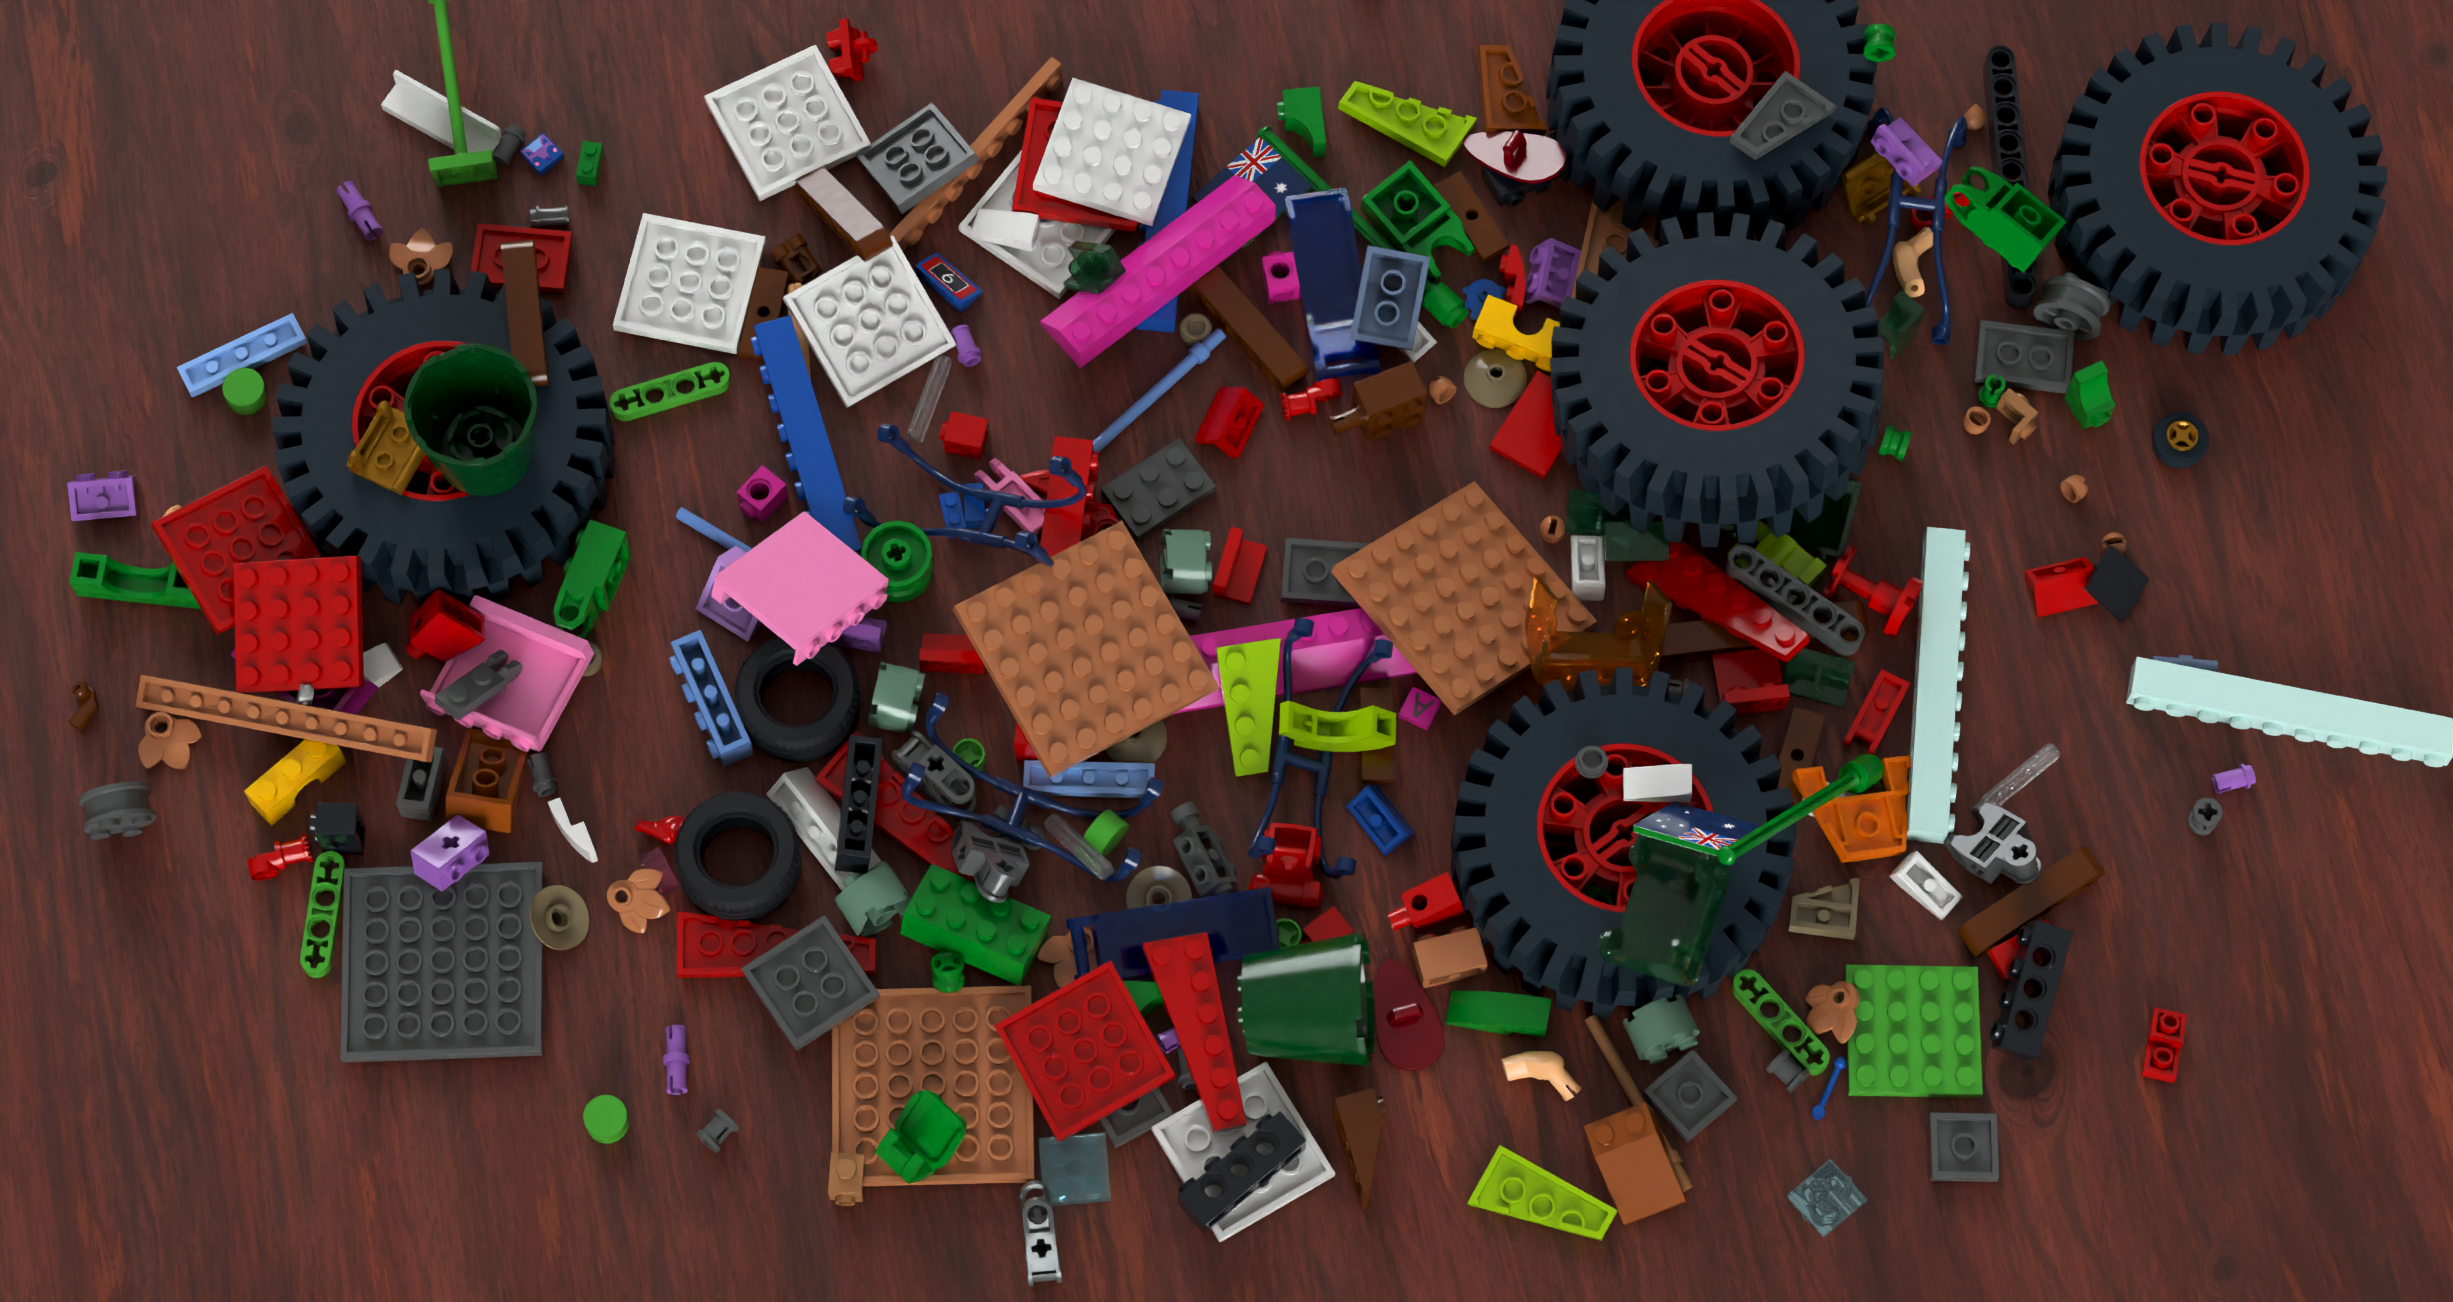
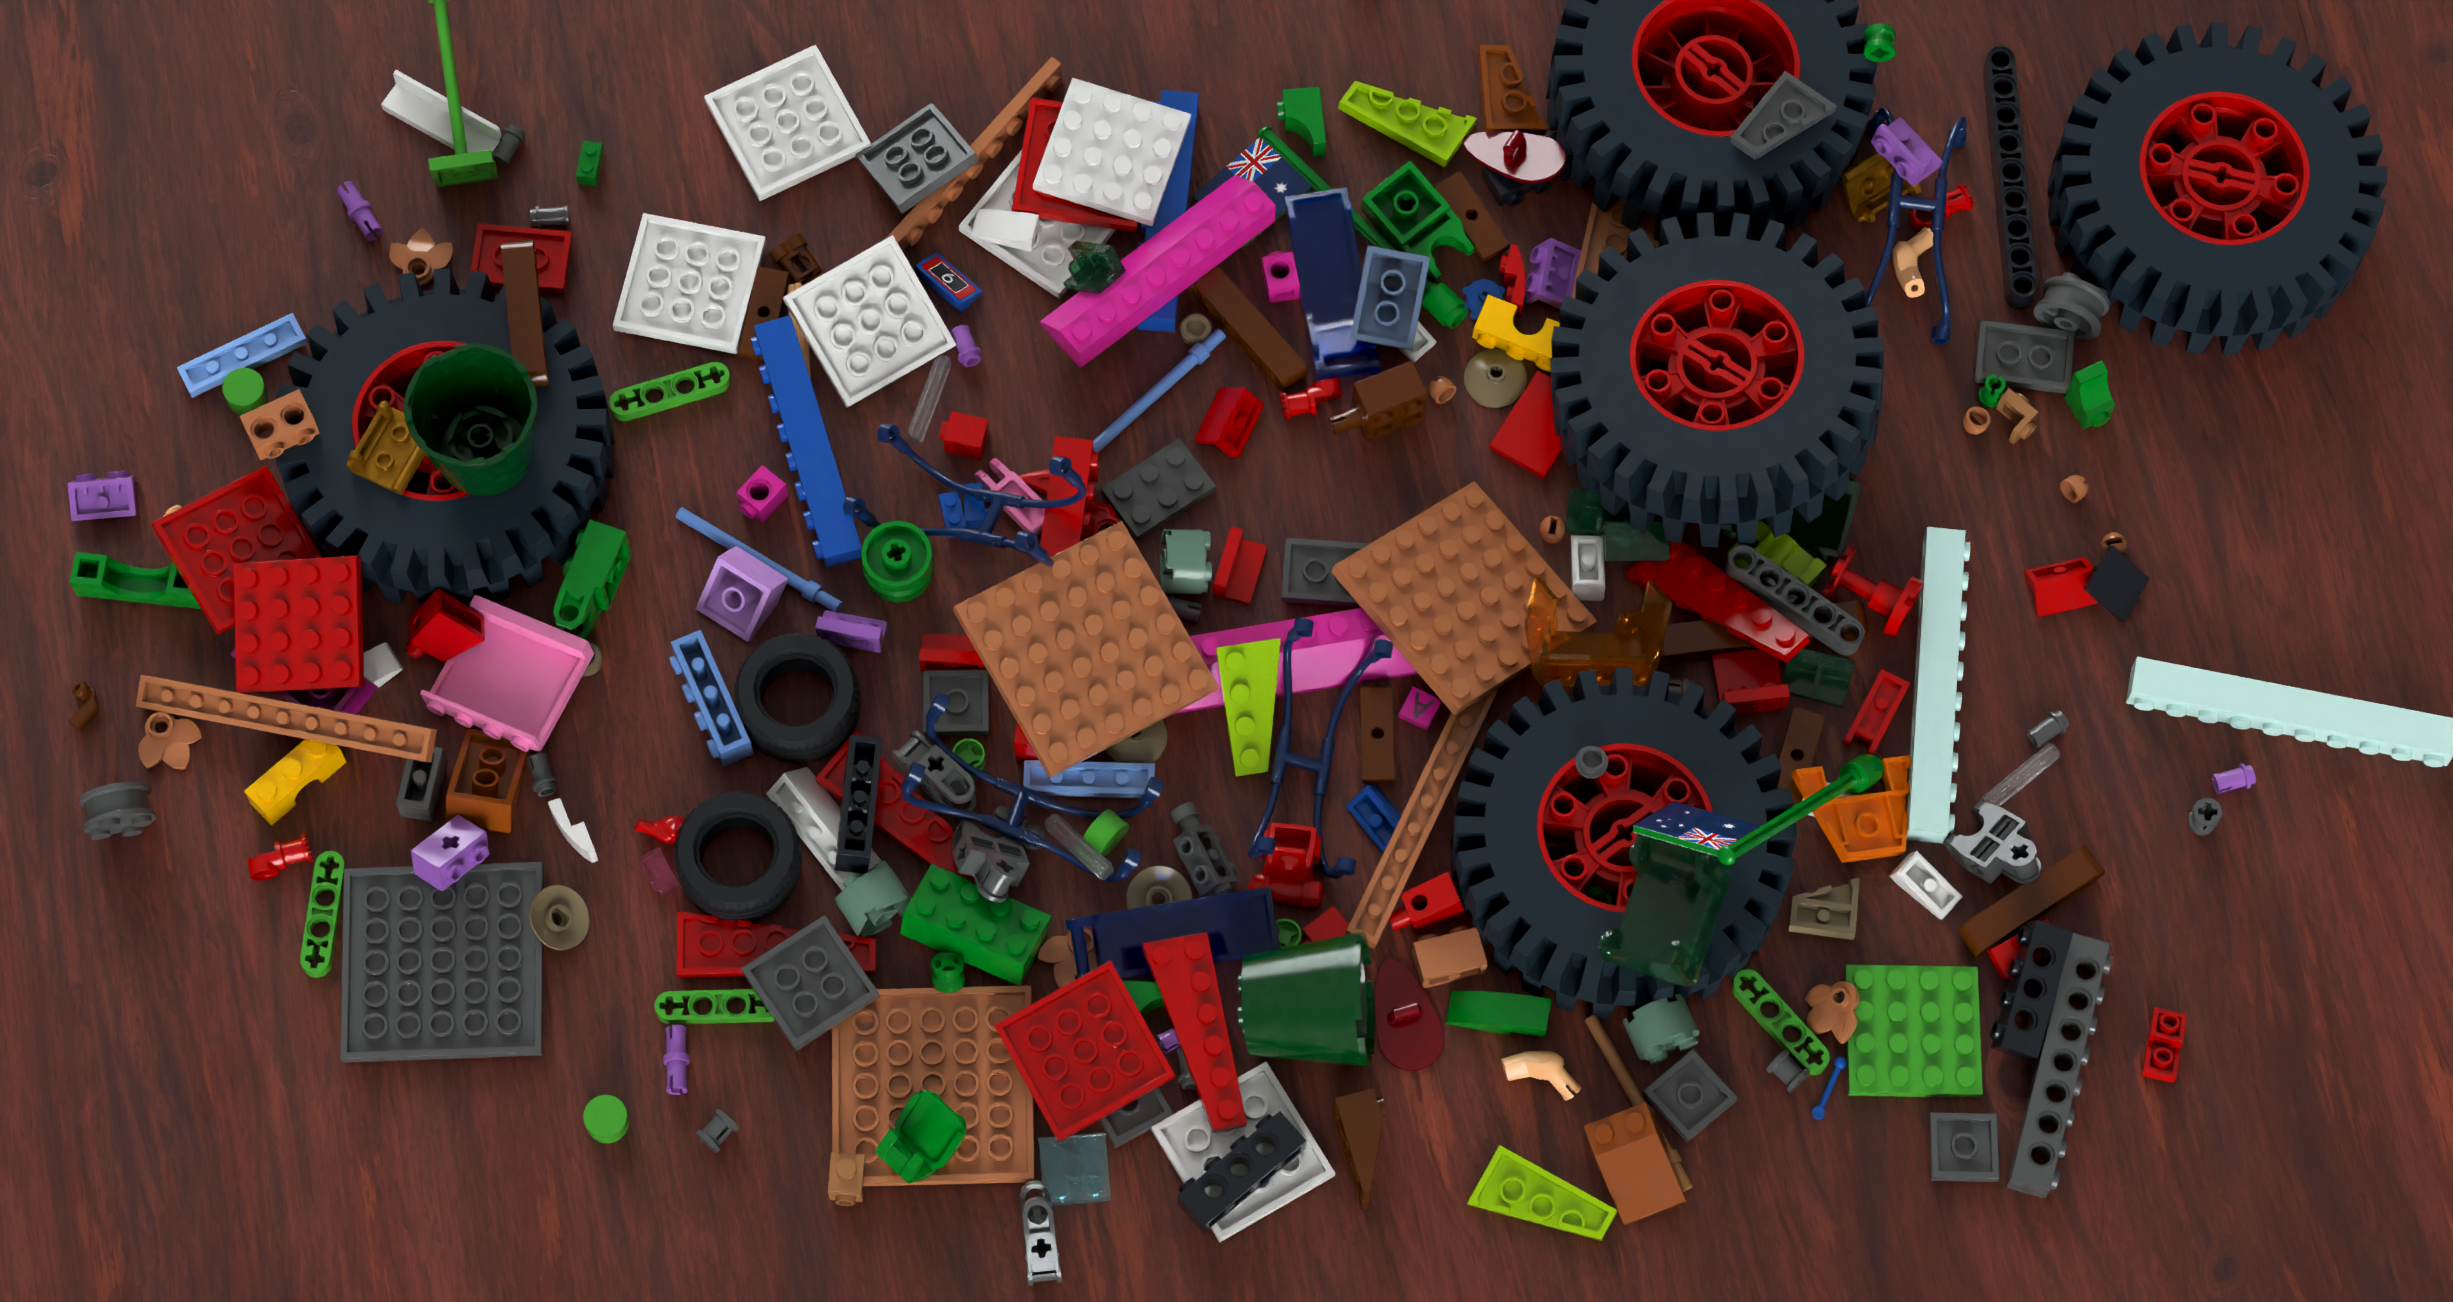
light grey piece [297,684,314,706] -> none
black brick [310,803,366,855] -> none
dark grey hinge [435,649,523,720] -> none
tile [520,132,565,177] -> none
nougat plate [607,869,671,933] -> none
bright pink panel [711,511,889,666] -> none
beam [795,167,893,262] -> none
red hips [826,18,878,82] -> none
sand green brick [867,662,925,734] -> none
lime arch [1279,701,1397,752] -> none
white slope [1623,764,1692,803] -> none
clear light blue piece [1787,1159,1868,1238] -> none
clear green panel [1878,290,1925,360] -> none
green wheel [1878,424,1912,462] -> none
green brick [1944,166,2067,273] -> none
nougat hinge [1963,103,1986,130] -> none
black wheel [2151,411,2210,468] -> none
sand blue bar [2152,654,2218,672] -> none
none -> nougat brick [239,389,320,461]
none -> bright green beam [654,989,775,1025]
none -> dark grey plate [923,670,989,736]
none -> nougat plate [1344,688,1499,949]
none -> dark grey brick [2006,933,2113,1198]
none -> dark grey pin [2026,710,2070,749]

